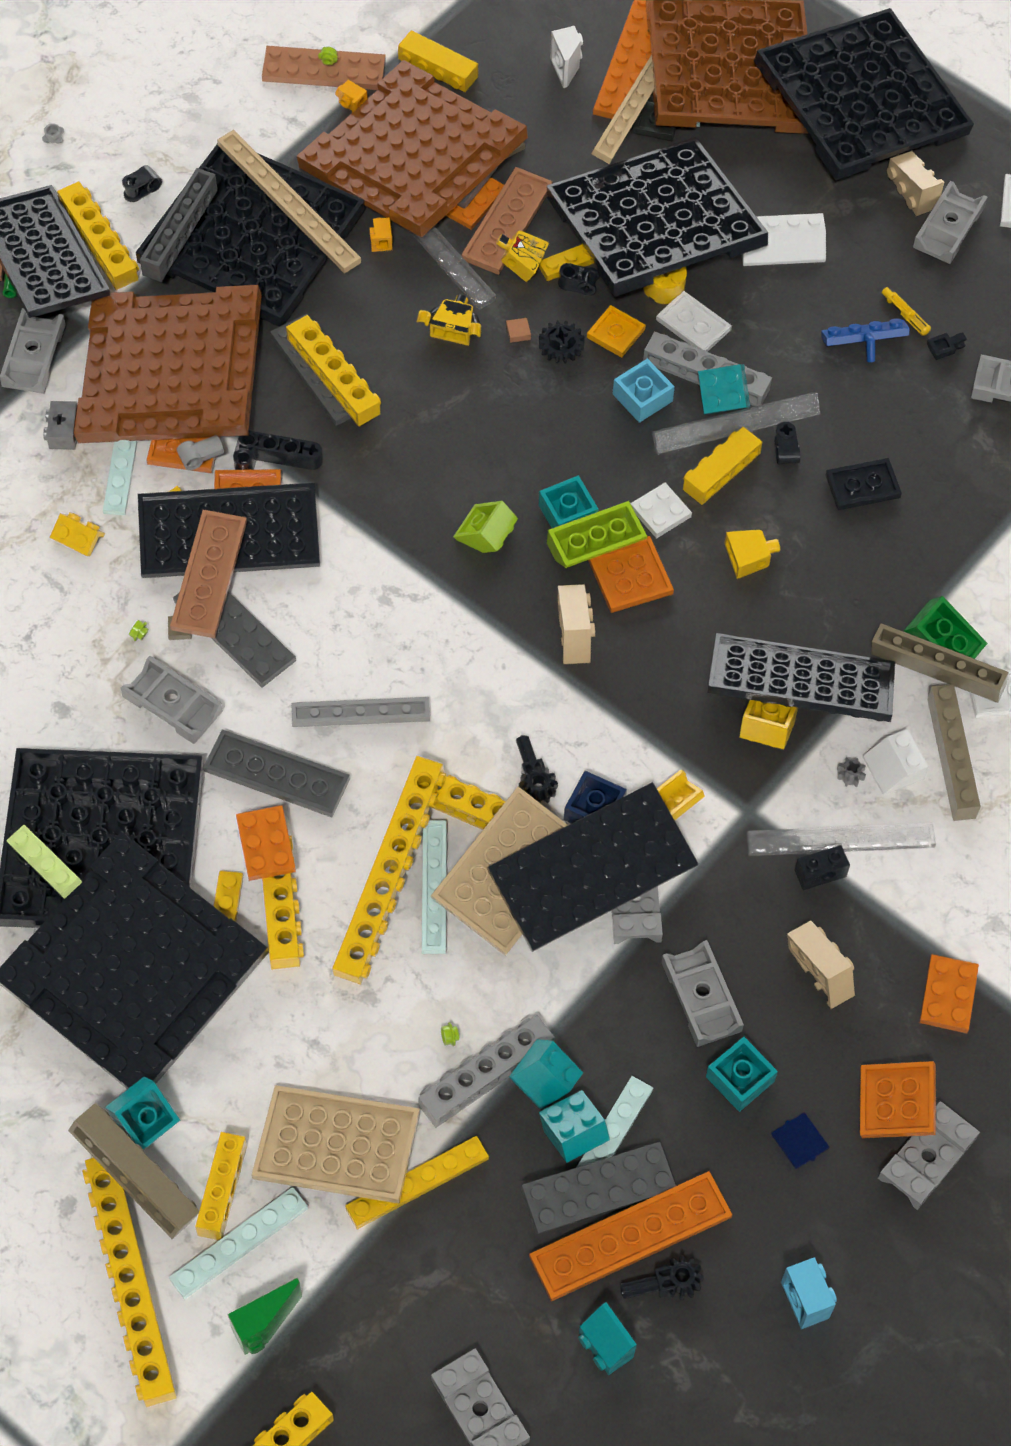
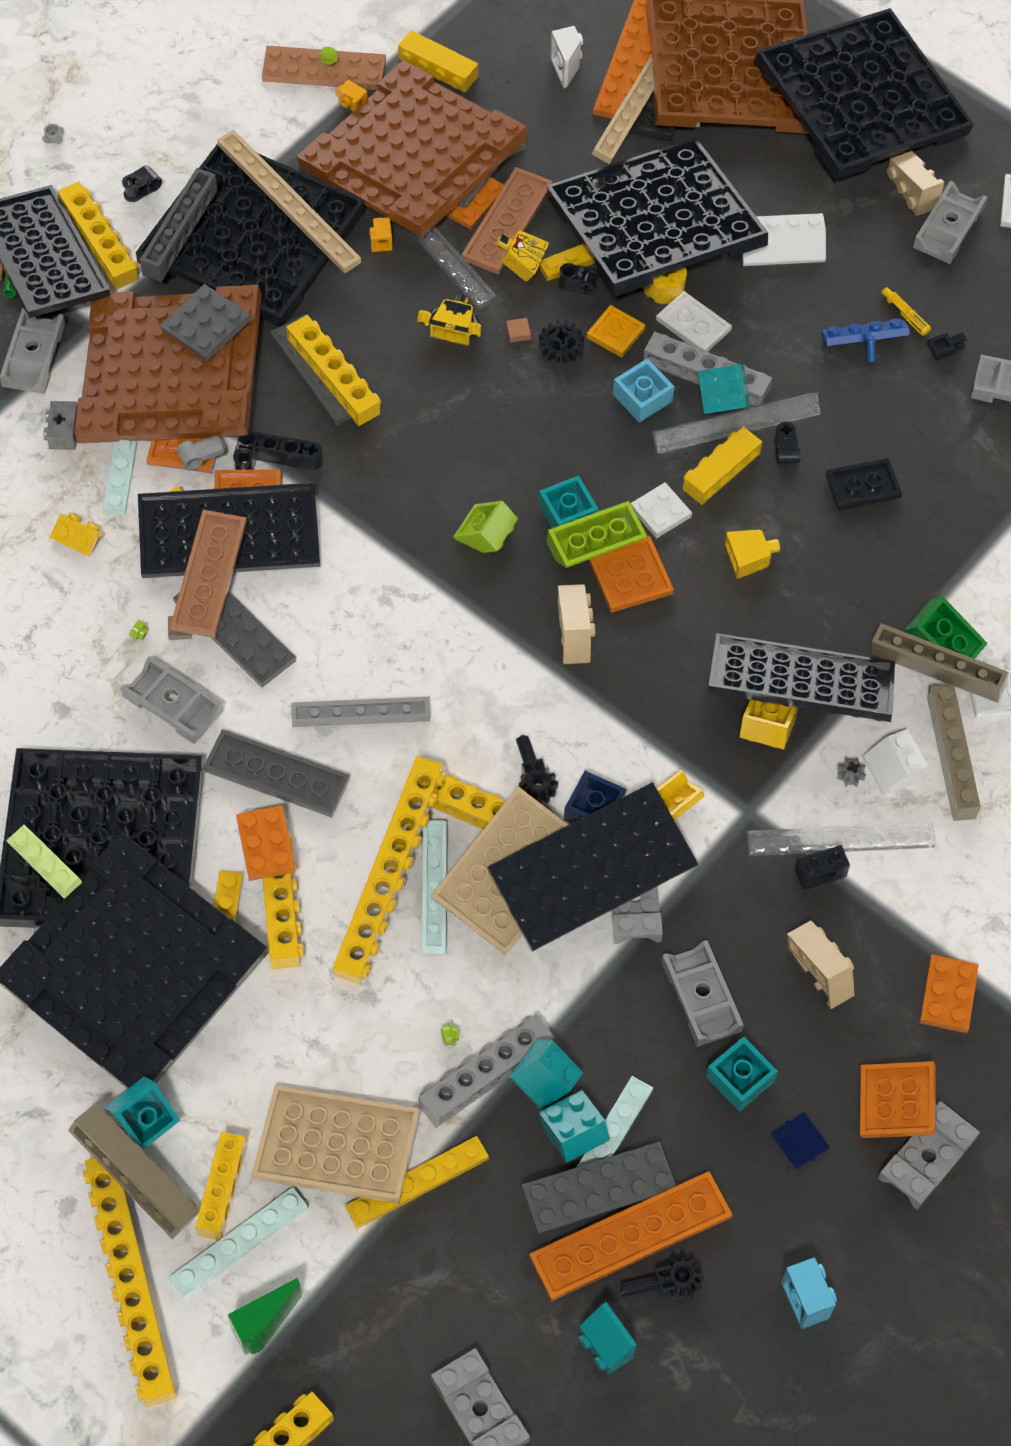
none -> dark grey plate [160,284,251,362]

